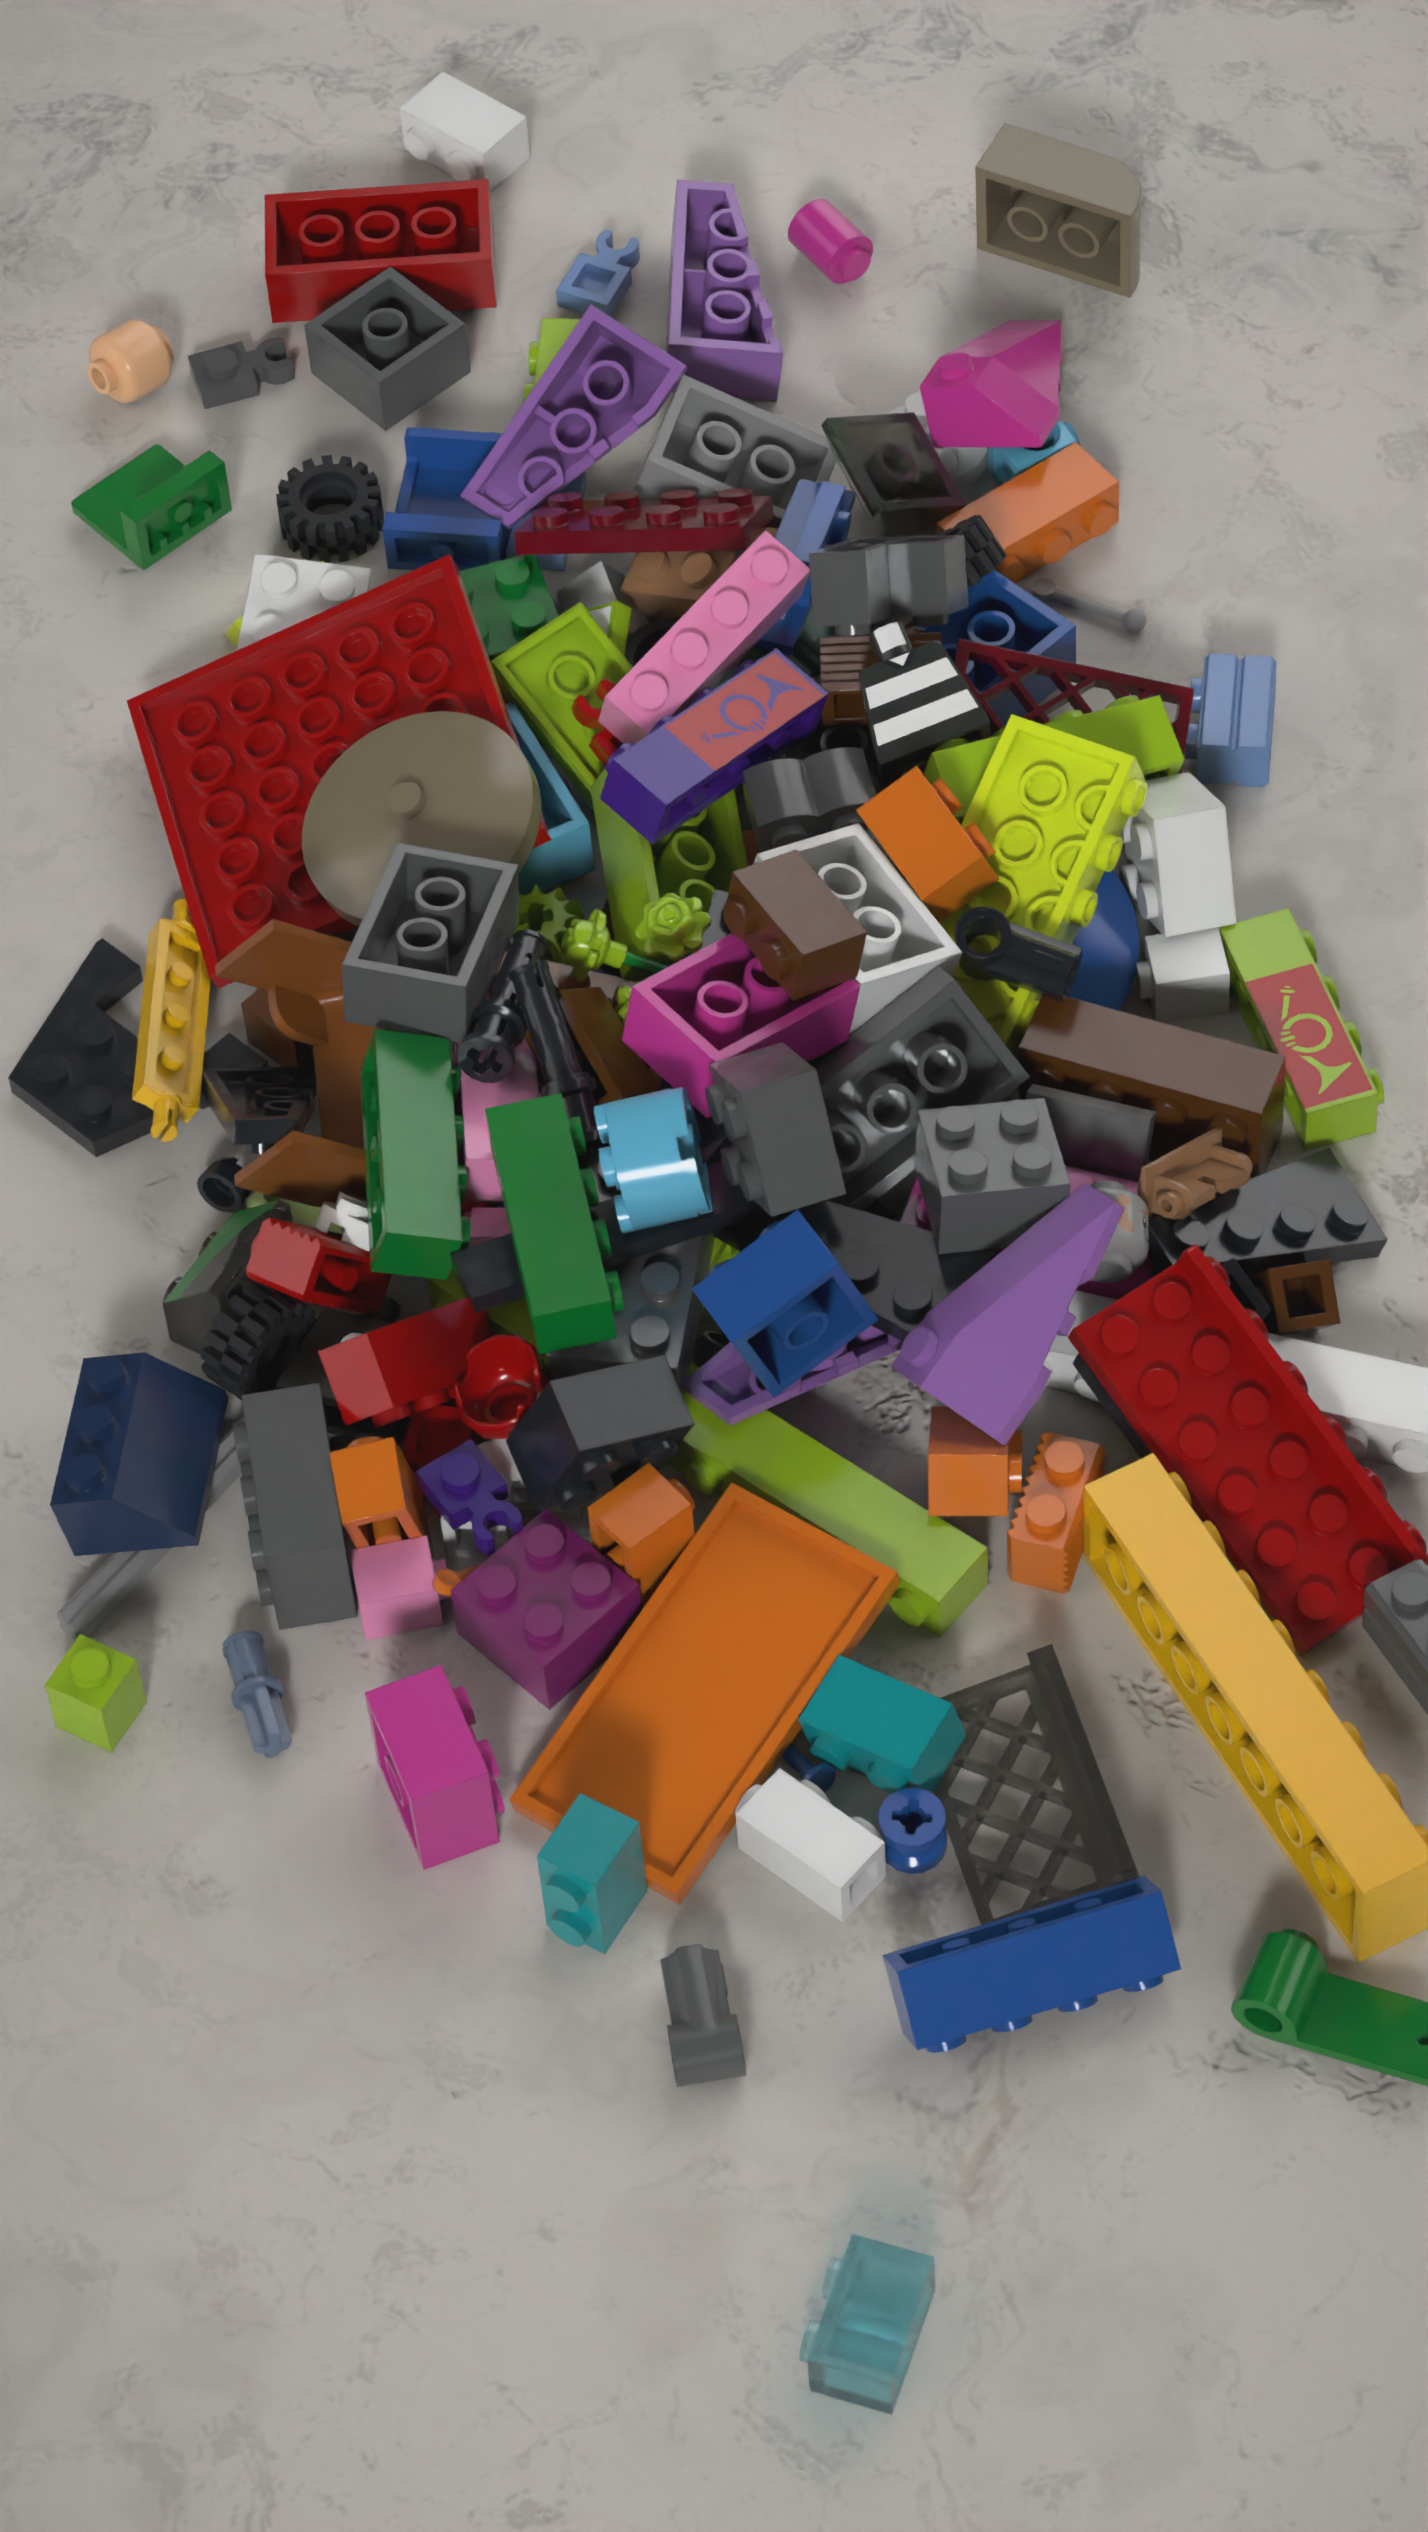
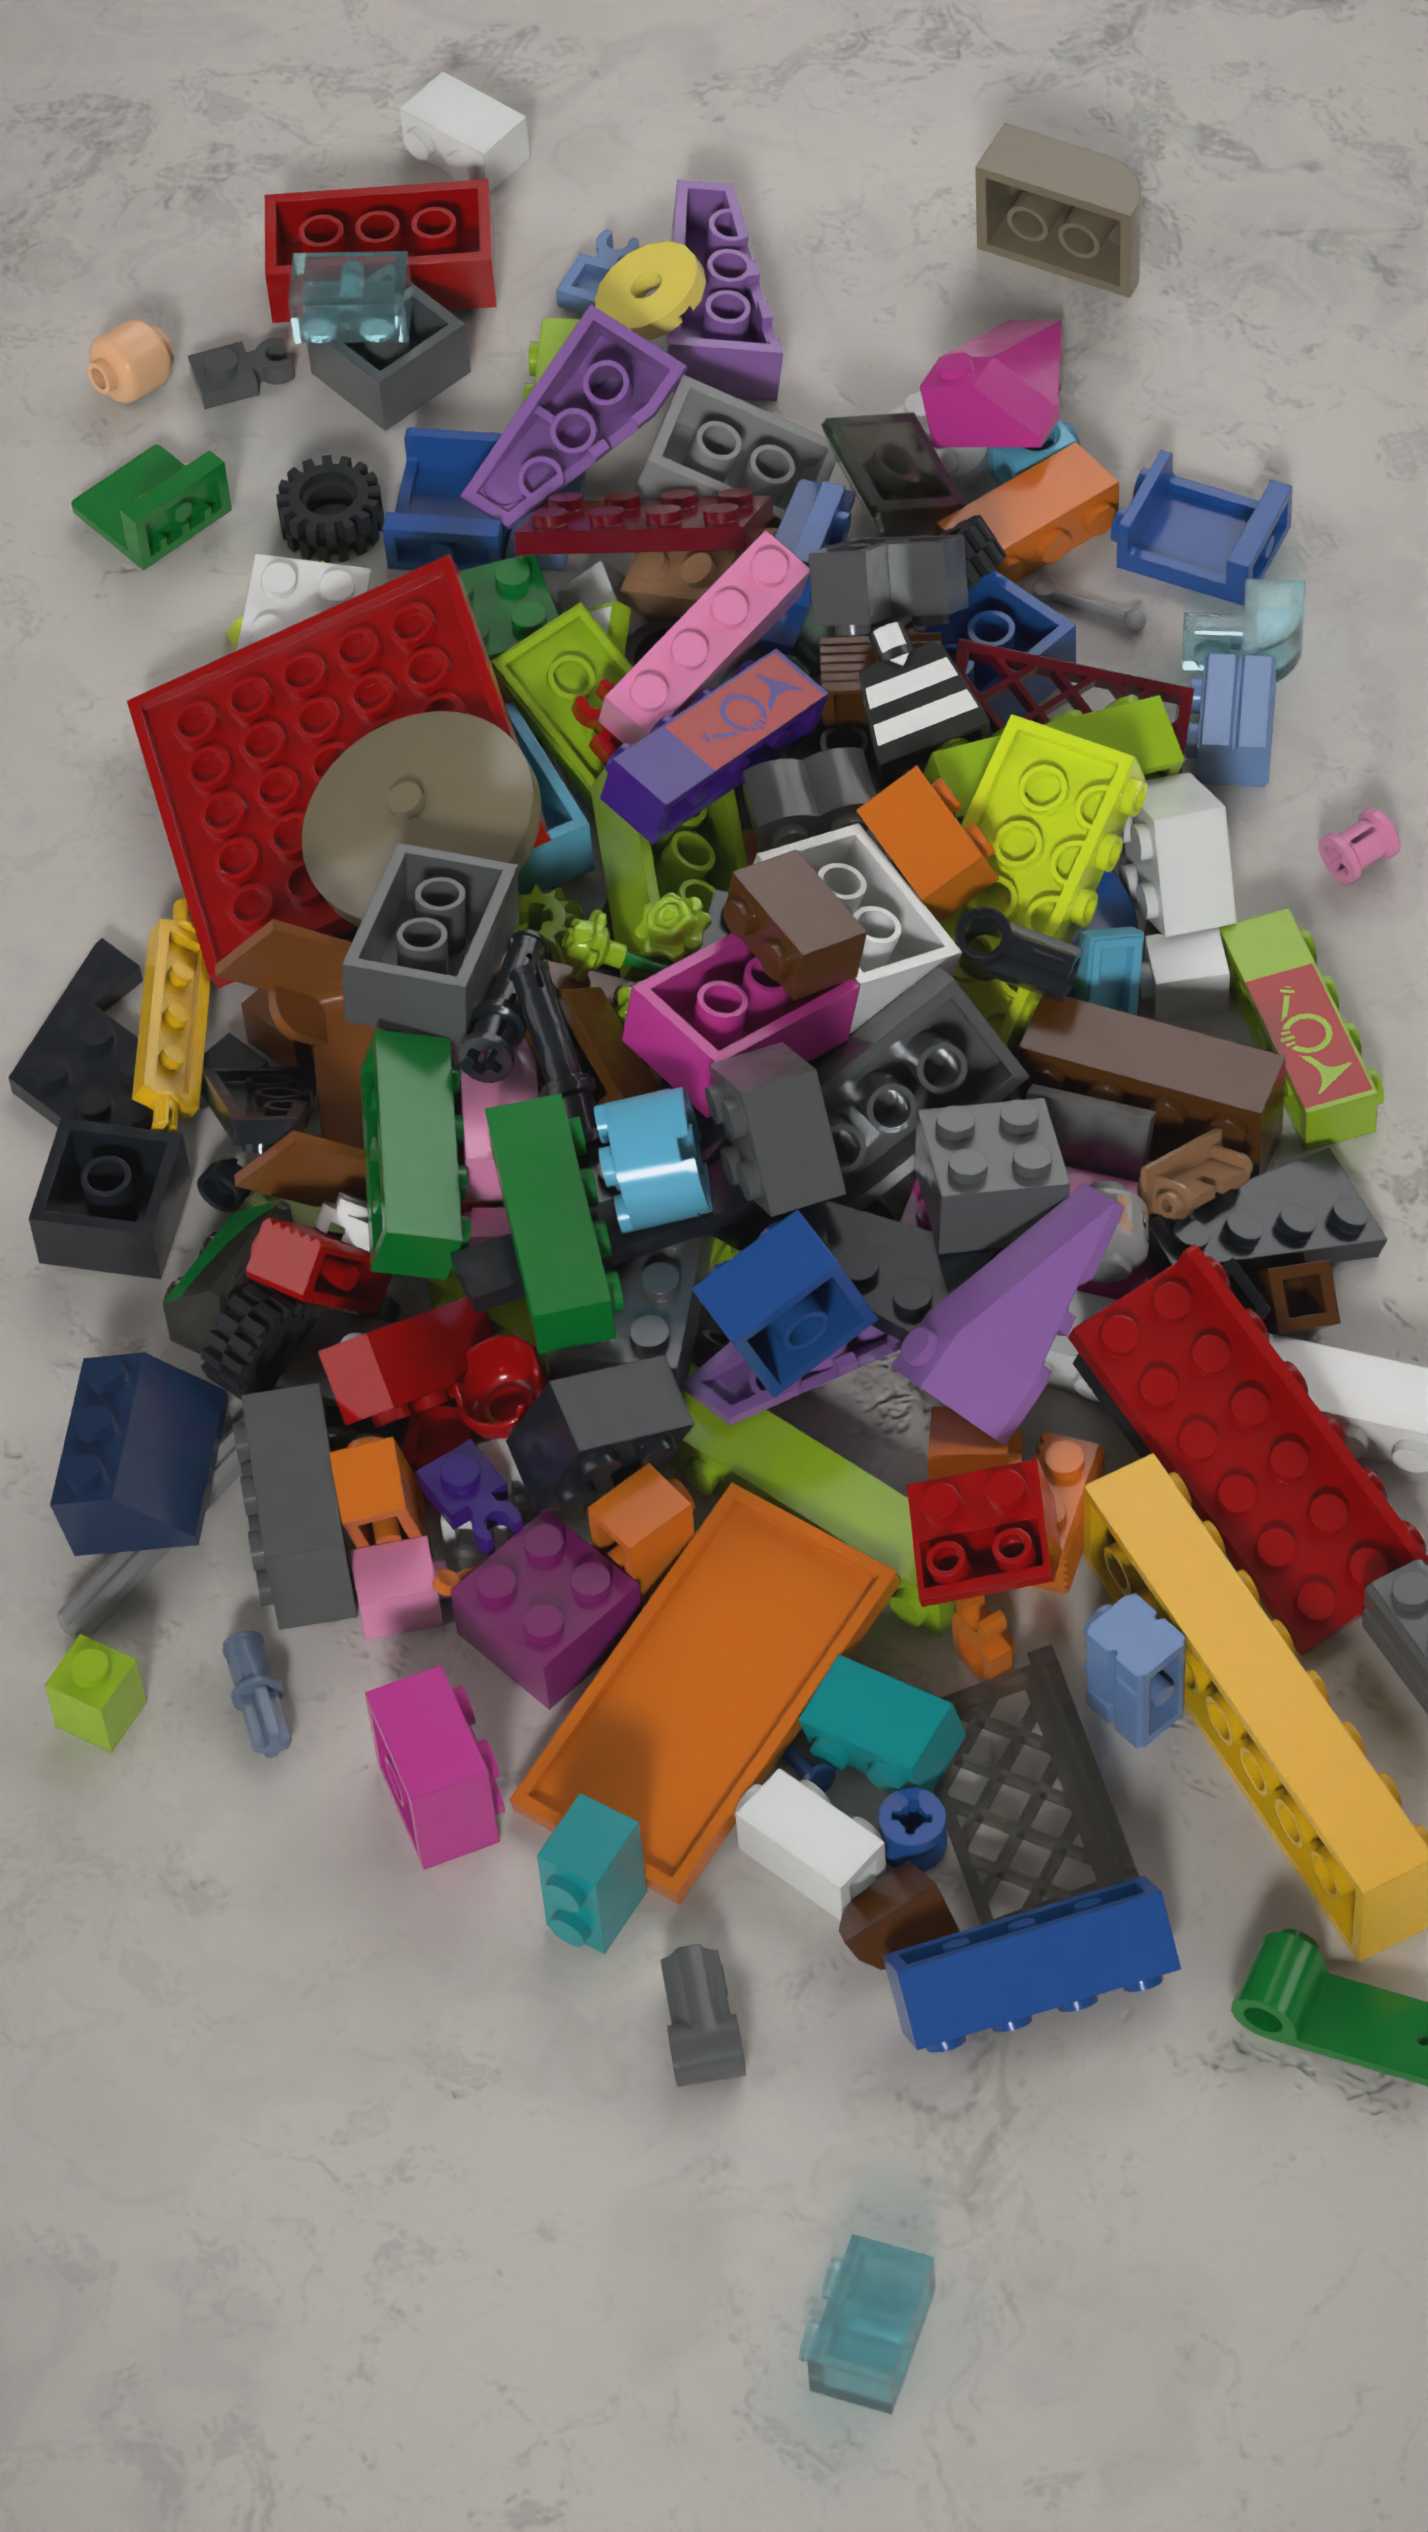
dark pink brick [788,199,873,284] -> none
none -> black brick [28,1118,192,1279]
none -> clear light blue brick [289,251,413,343]
none -> light yellow tile [595,241,706,341]
none -> reddish brown brick [838,1860,960,1970]
none -> red slope [907,1459,1061,1607]
none -> orange plate [952,1595,1016,1697]
none -> medium azure tile [1073,926,1144,1015]
none -> medium blue brick [1083,1593,1186,1748]
none -> blue panel [1110,450,1293,607]
none -> clear light blue brick [1182,579,1305,682]
none -> bright pink bush [1319,808,1401,885]

